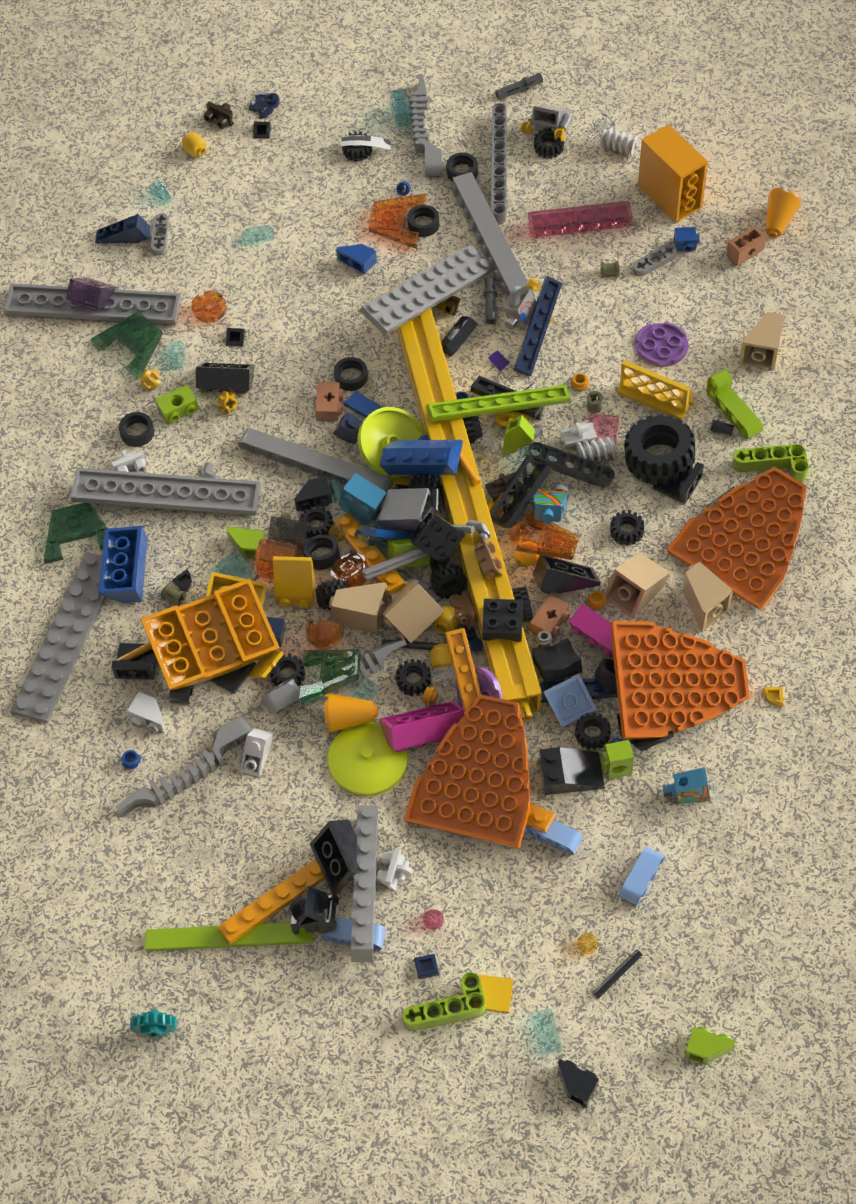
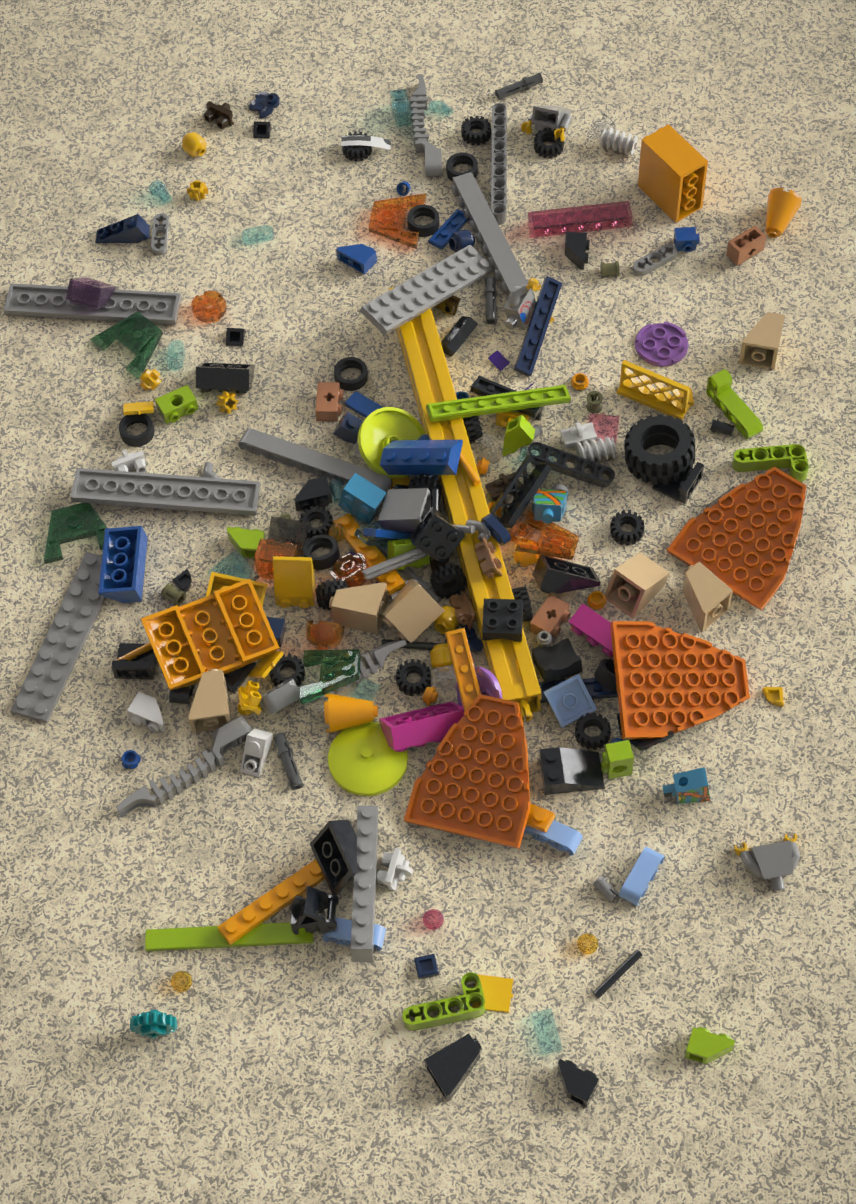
none -> yellow piece [123,401,154,415]
none -> clear yellow plate [171,971,192,992]
none -> yellow gear [187,180,208,201]
none -> tan slope [188,669,231,733]
none -> yellow hips [237,680,262,716]
none -> dark grey pin [273,733,304,791]
none -> black slope [424,1034,482,1102]
none -> blue tile [428,209,469,250]
none -> clear light blue arm [429,101,453,116]
none -> dark blue head [449,229,475,253]
none -> black tyre [461,116,491,146]
none -> light orange plate [476,457,489,476]
none -> dark blue beam [481,514,511,546]
none -> black slope [565,231,590,270]
none -> light grey pin [593,876,619,903]
none -> light grey torso [734,834,800,891]

